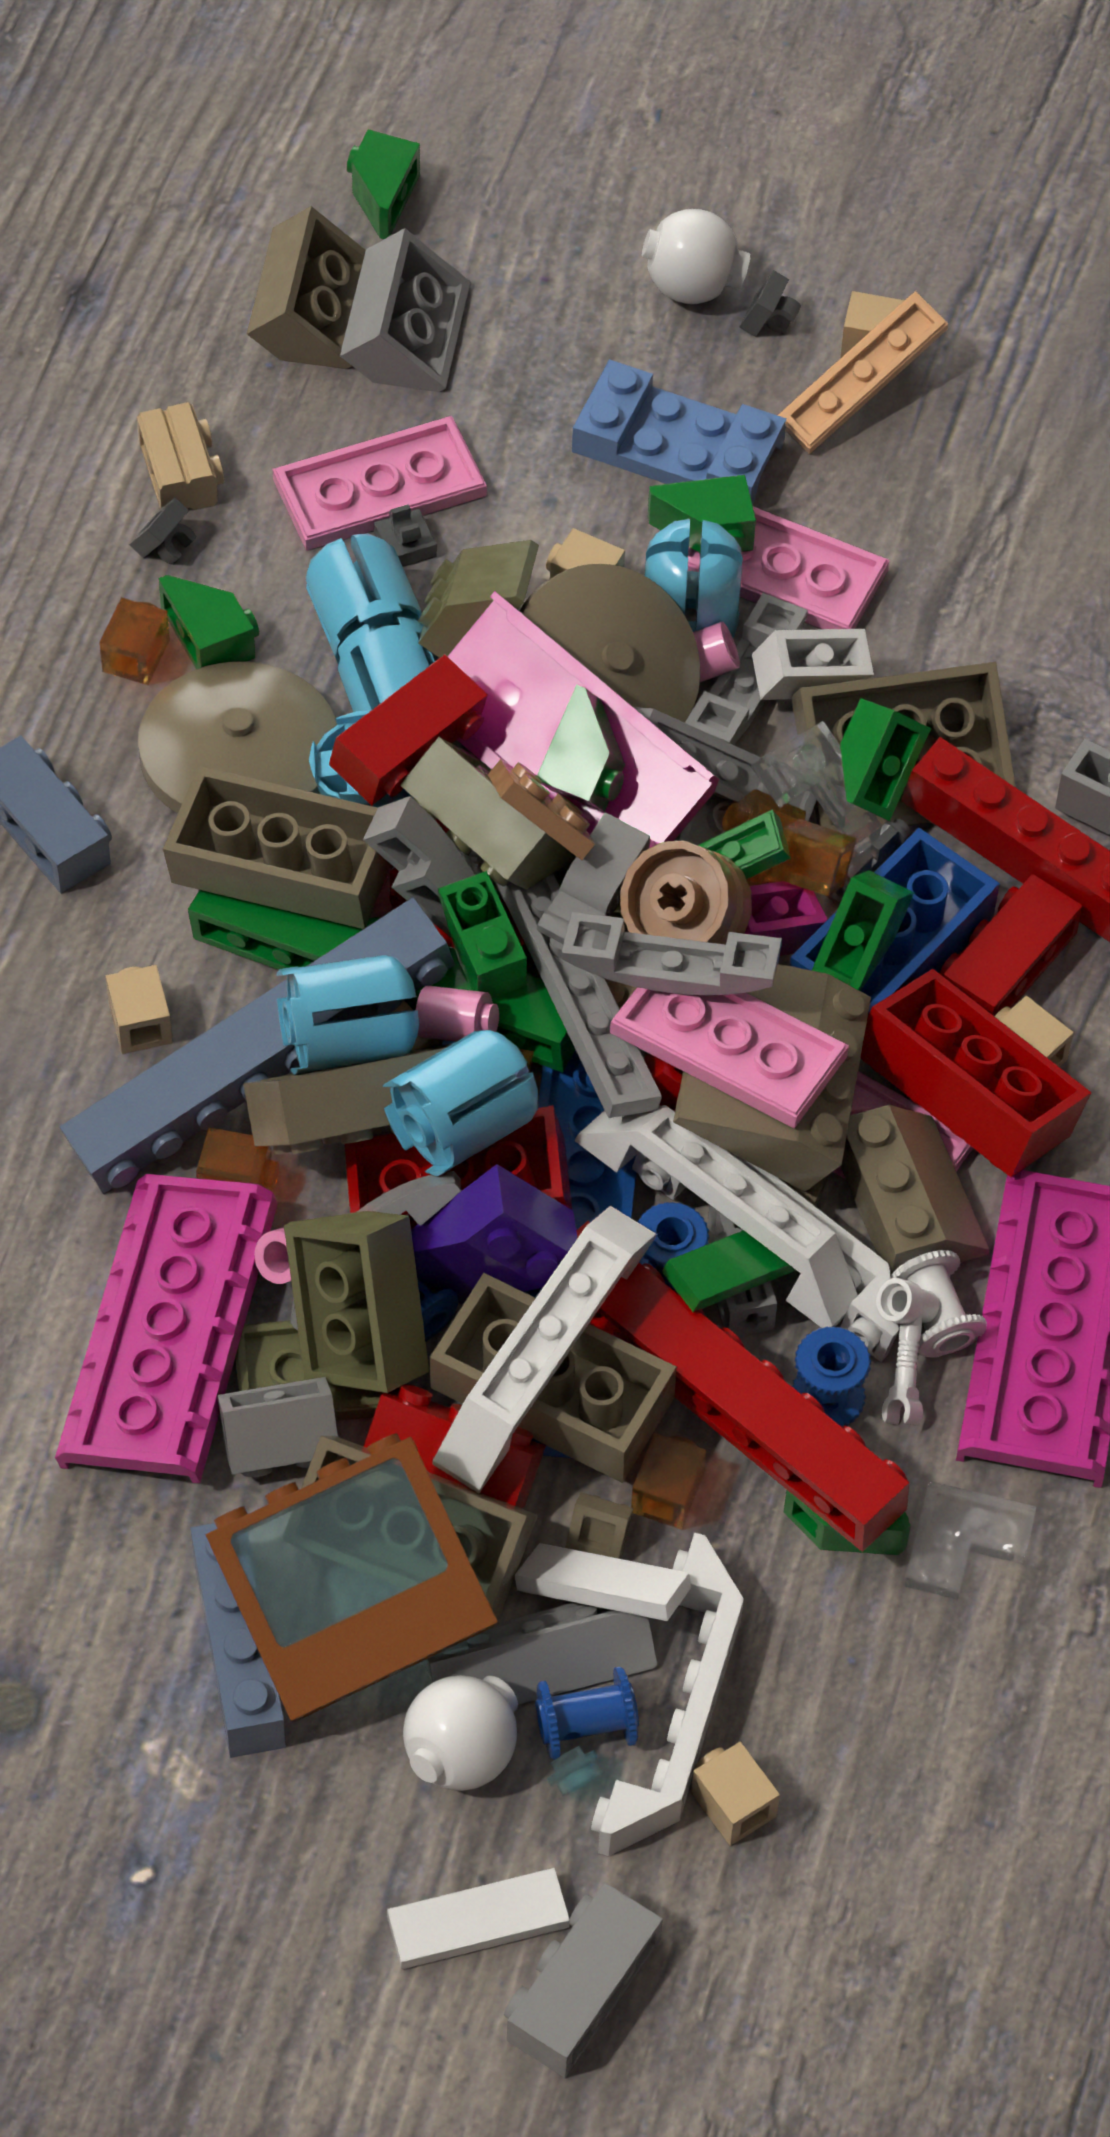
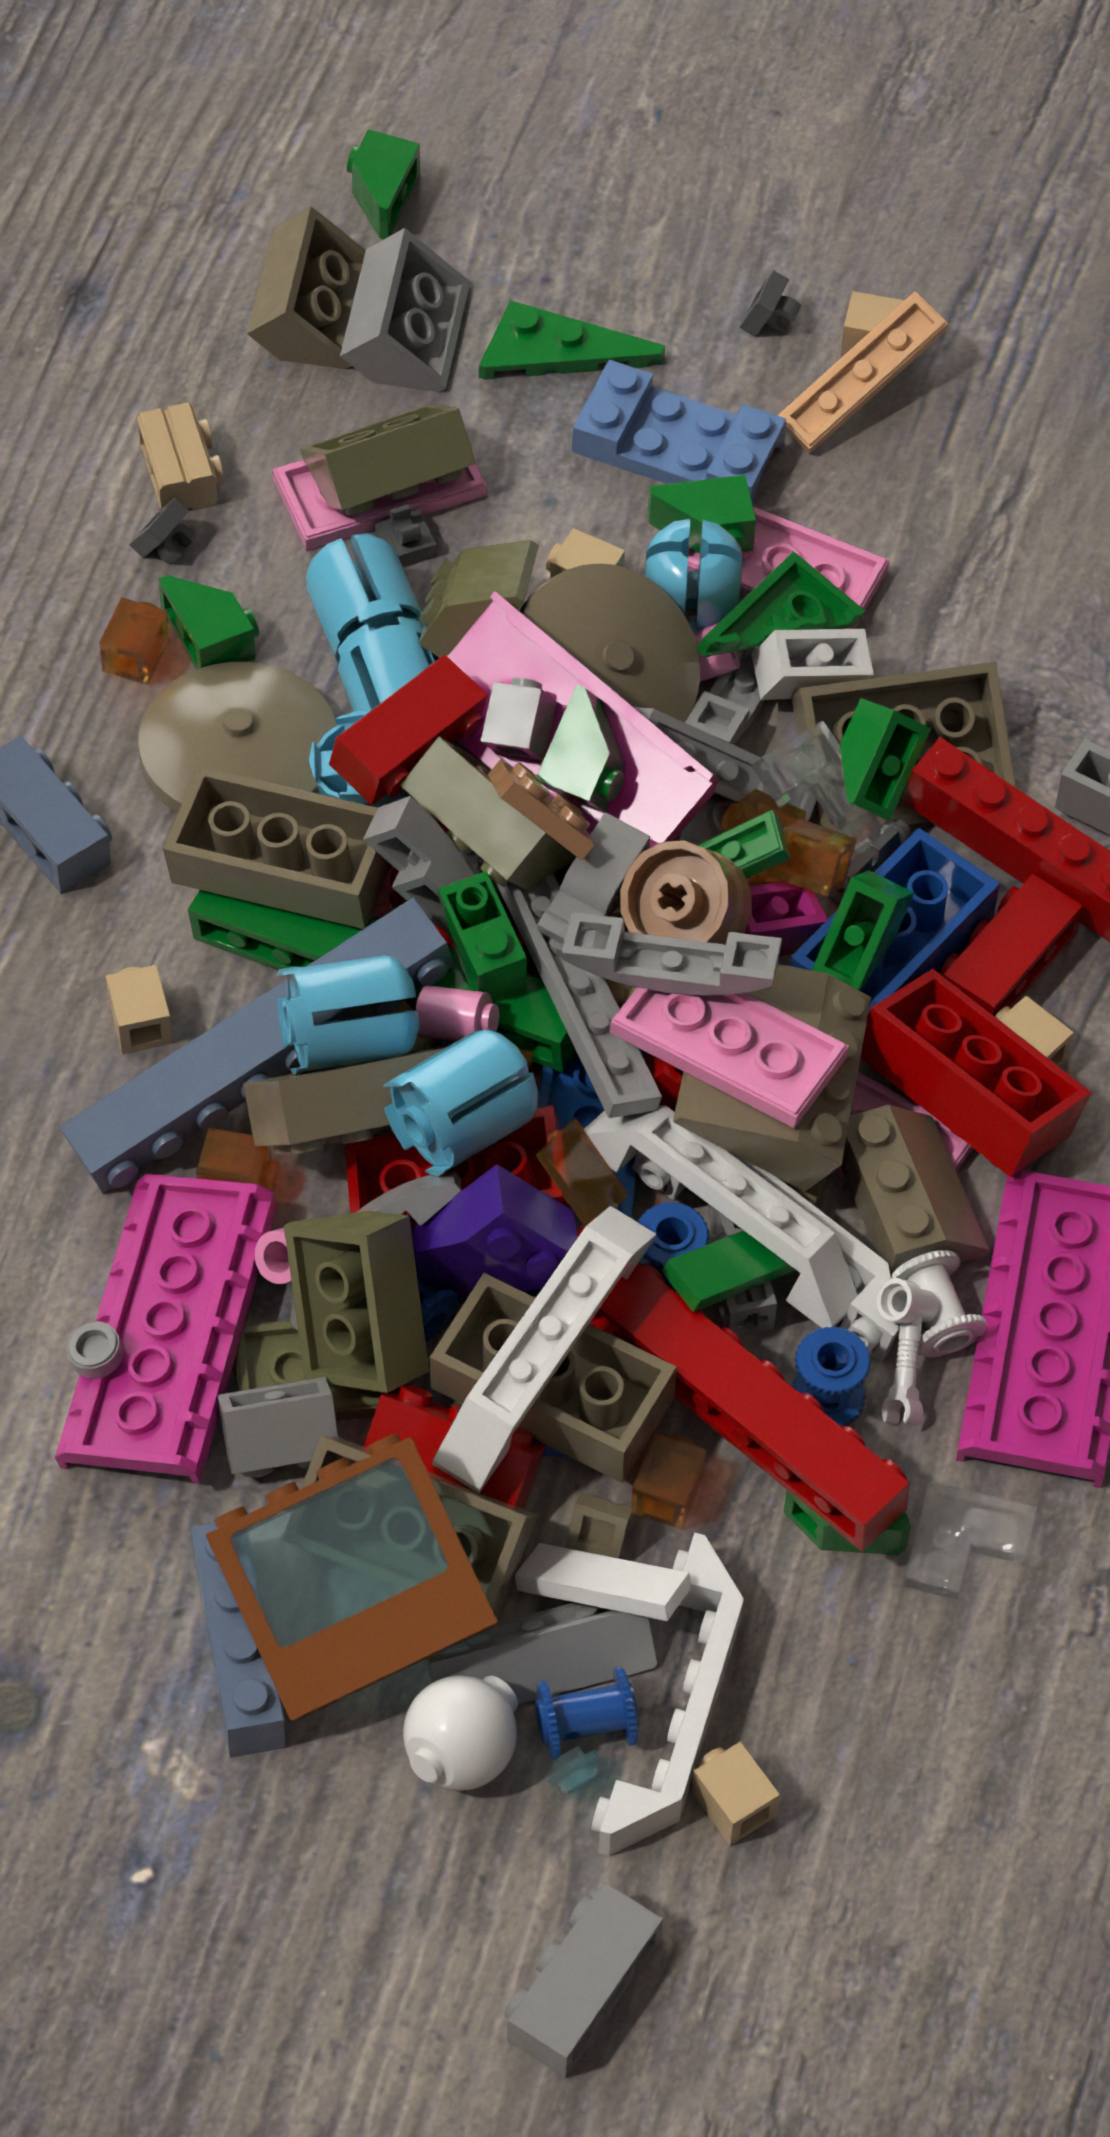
white tile [387,1868,569,1970] -> none
white brick [642,209,750,304] -> none
none -> light grey tile [66,1322,124,1378]
none -> olive slope [300,403,476,515]
none -> green wing [479,300,665,380]
none -> brick [480,677,557,761]
none -> clear orange piece [536,1118,628,1227]
none -> green wing [695,551,865,657]

